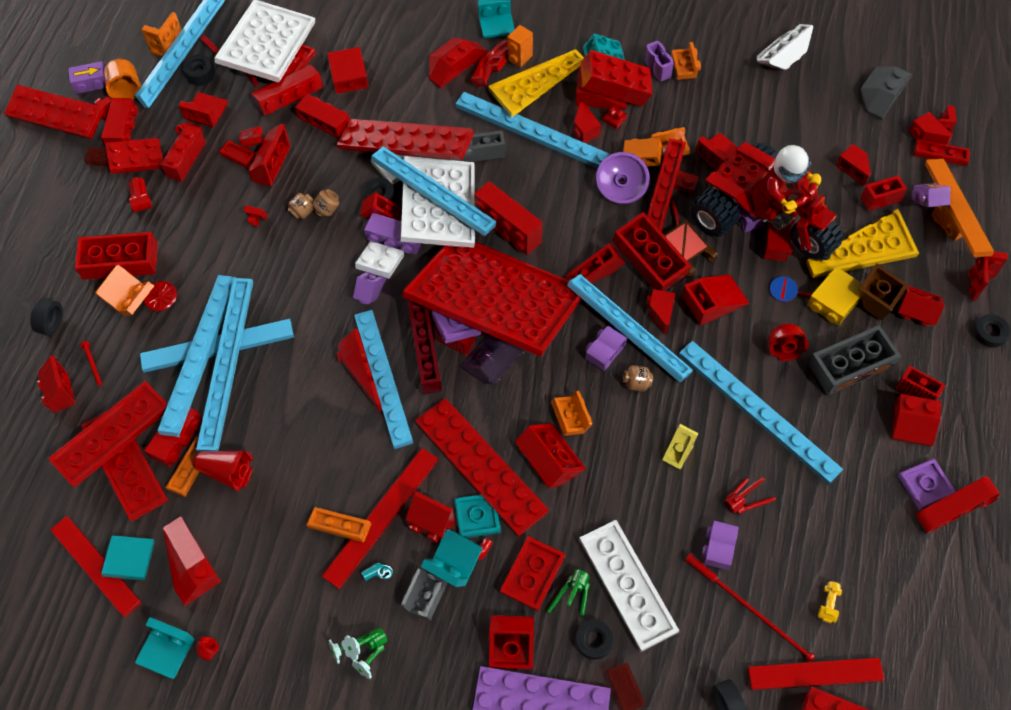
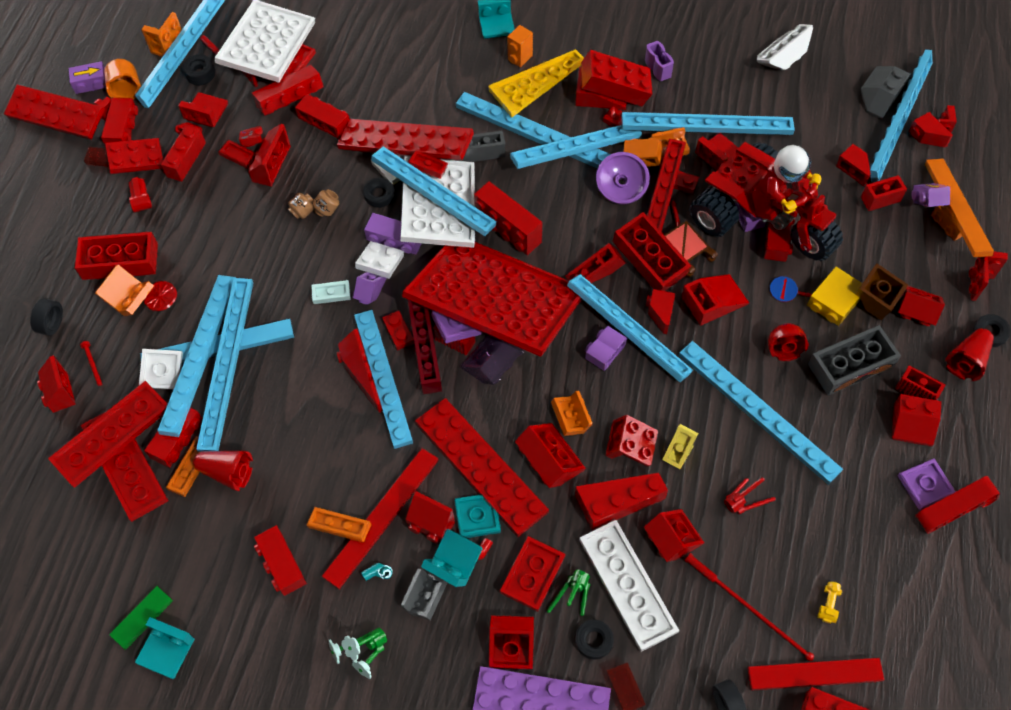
red tile [50,516,142,617] -> none
teal tile [101,536,155,581] -> none
red wedge [163,516,222,606] -> none
red tile [196,636,219,661] -> none
red tile [244,205,268,227] -> none
red panel [327,47,369,94] -> none
red slope [360,192,402,221] -> none
red wedge [429,38,488,89] -> none
red plate [471,40,508,86] -> none
red slope [573,102,601,143] -> none
teal bracket [583,34,625,60] -> none
medium nougat head [623,365,653,392] -> none
orange bracket [671,42,701,80] -> none
medium lavender brick [701,521,739,570] -> none
yellow wing [806,209,919,278] -> none
red tile [914,139,970,166] -> none
none -> green tile [109,586,173,650]
none -> white plate [139,349,183,390]
none -> red brick [254,525,307,596]
none -> light aqua plate [312,280,351,304]
none -> red plate [382,311,414,351]
none -> red plate [408,150,448,179]
none -> medium azure tile [510,125,642,169]
none -> red wedge [575,473,668,531]
none -> red bracket [605,415,658,466]
none -> medium azure plate [621,112,795,135]
none -> red slope [644,509,704,562]
none -> medium azure plate [870,50,933,183]
none -> red cone [945,328,994,381]

